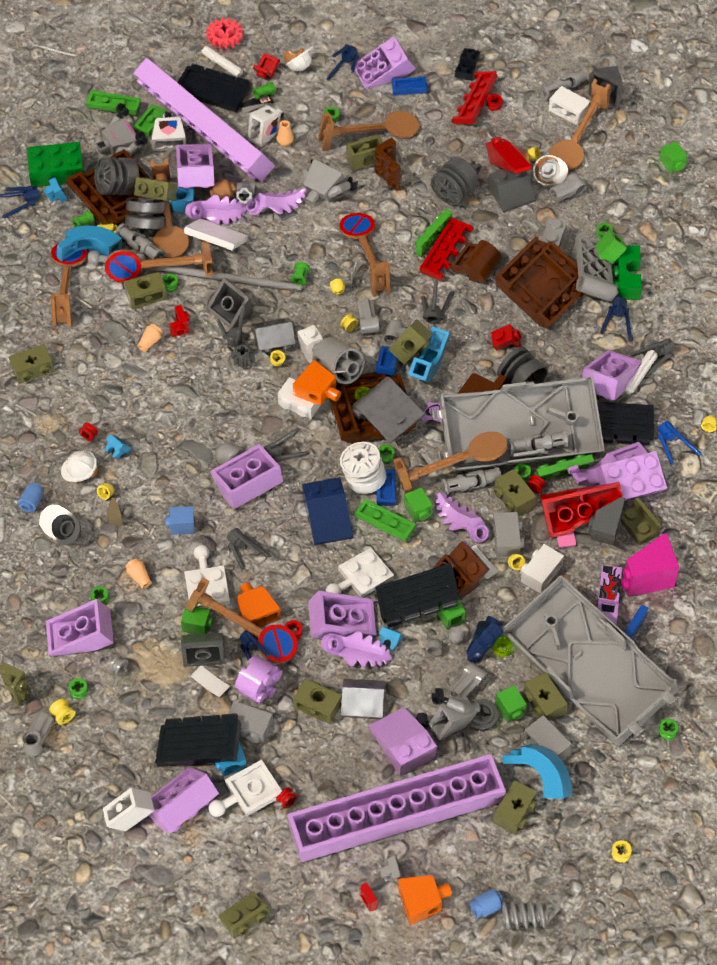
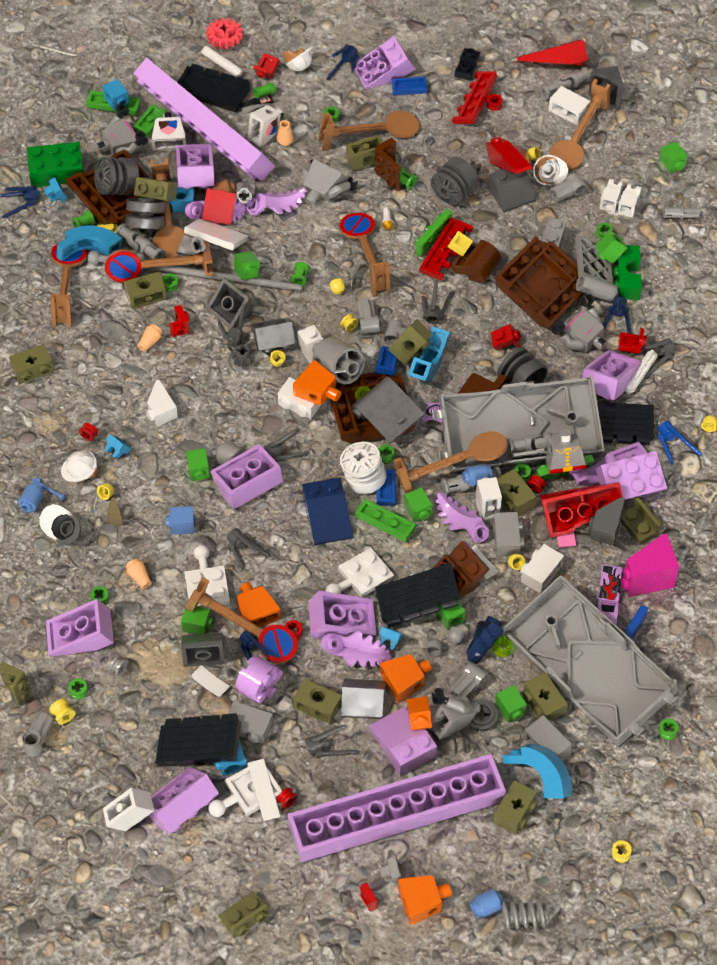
none -> medium blue hinge [32,478,66,501]
none -> dark azure brick [102,79,129,111]
none -> white slope [146,380,178,427]
none -> light grey piece [176,235,206,257]
none -> bright green brick [186,448,210,481]
none -> piece [202,188,236,225]
none -> bright green brick [234,252,260,280]
none -> white sticker [248,759,280,821]
none -> dark grey plant [305,724,359,758]
none -> orange torso [380,654,432,703]
none -> piece [382,207,394,230]
none -> bright green bush [400,167,418,189]
none -> orange brick [407,696,432,731]
none -> light yellow plate [448,231,473,257]
none -> medium blue brick [462,464,493,486]
none -> white brick [475,477,502,521]
none -> wedge [517,39,588,67]
none -> light grey torso [546,429,586,474]
none -> light grey torso [552,294,608,353]
none -> white legs [599,178,642,218]
none -> red bracket [618,328,647,354]
none -> light grey axle [664,205,700,220]

